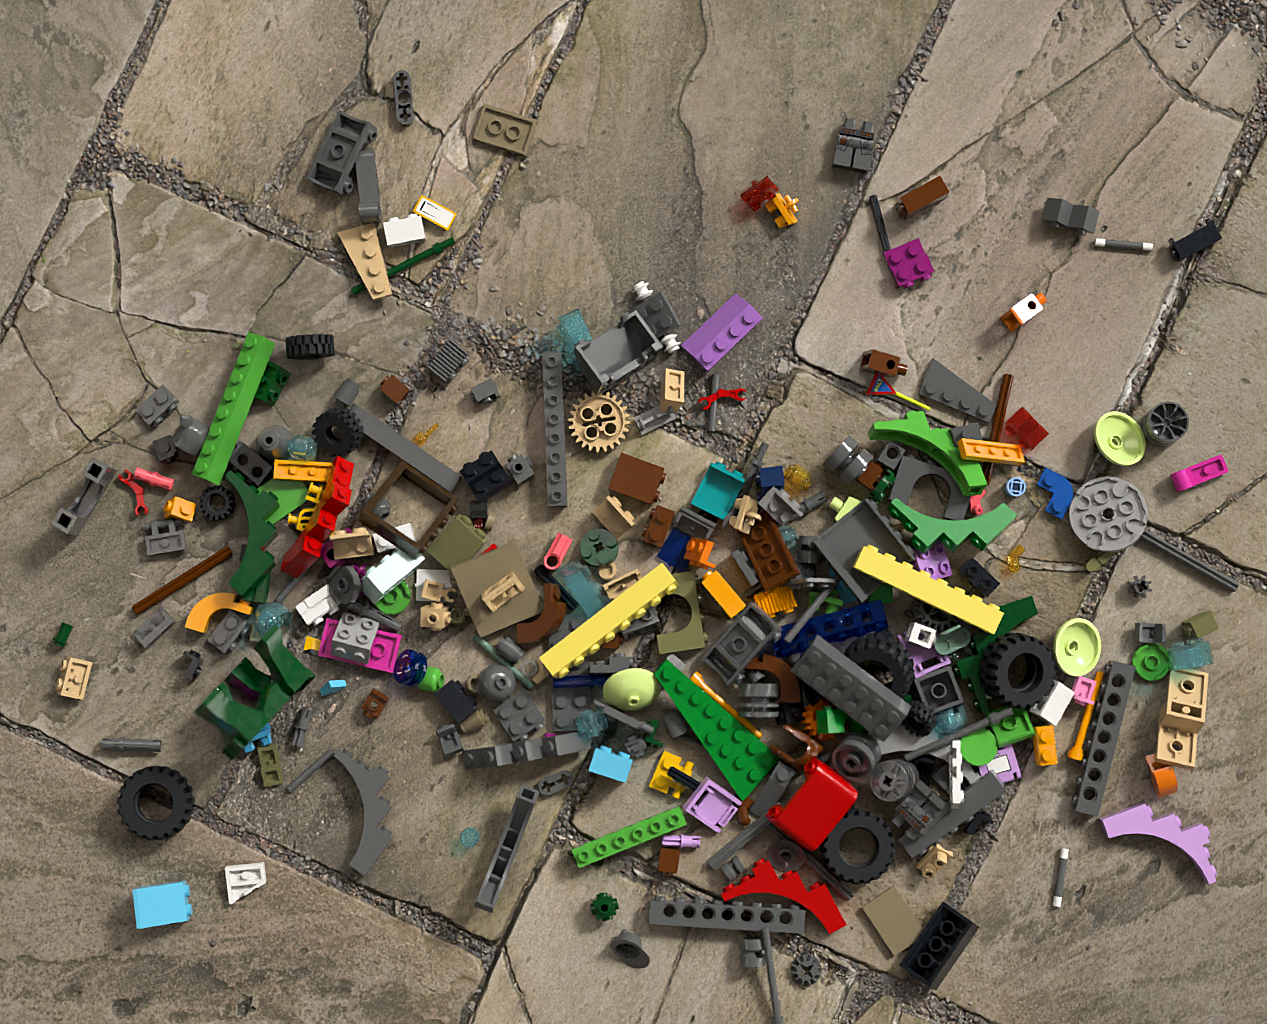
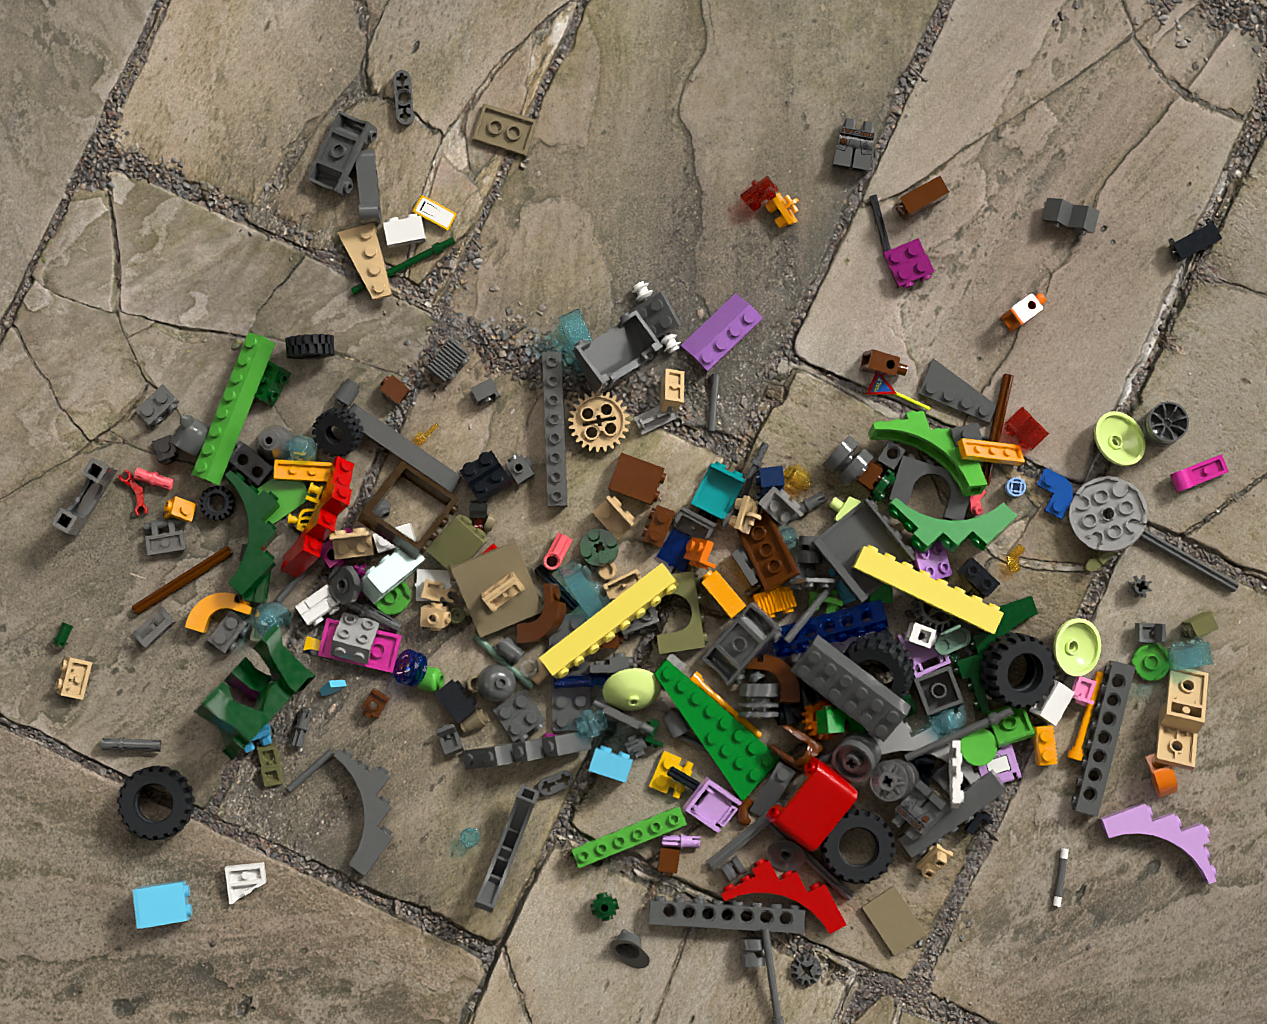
black bracket [183,649,204,680] -> none
red piece [697,388,746,410] -> none
black slope [899,902,979,991] -> none
black tyre [901,700,938,737] -> none
dark grey bar [1094,238,1153,251] -> none

